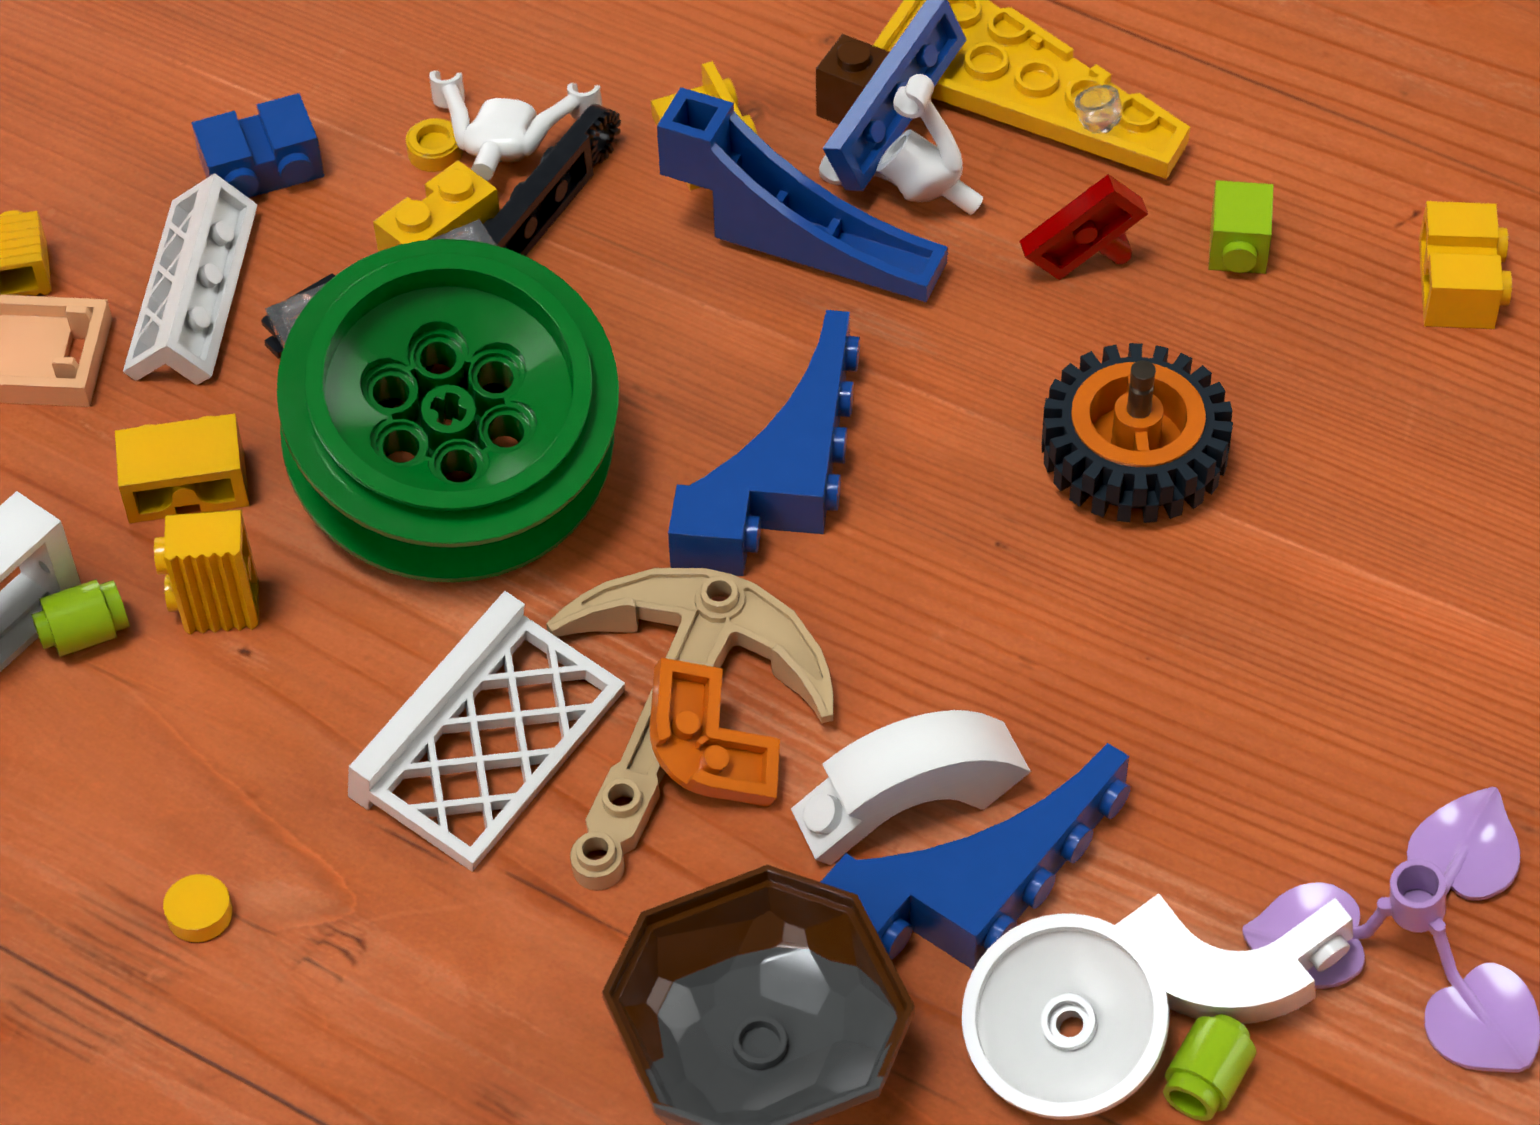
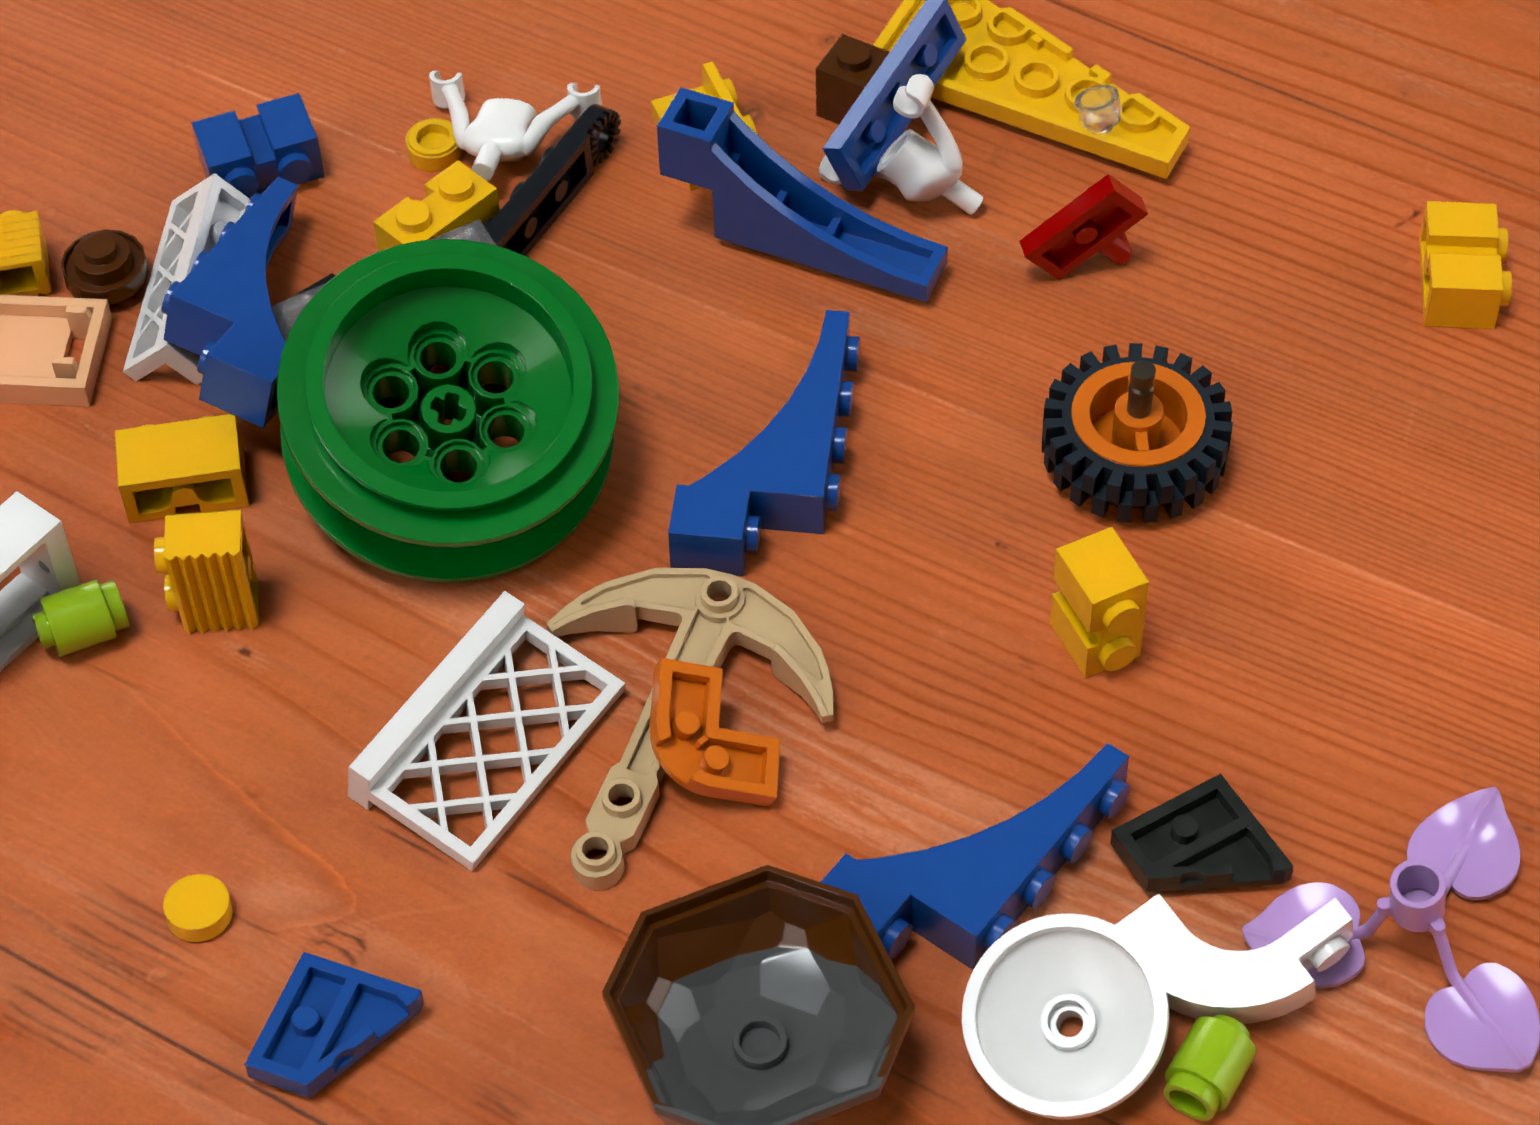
white arch [791,710,1031,865] -> none
lime brick [1208,180,1273,274] -> none
none -> reddish brown plate [61,229,149,305]
none -> blue arch [162,177,298,428]
none -> blue wing [244,952,424,1098]
none -> yellow brick [1050,527,1149,678]
none -> pearl dark grey wing [1110,773,1294,892]

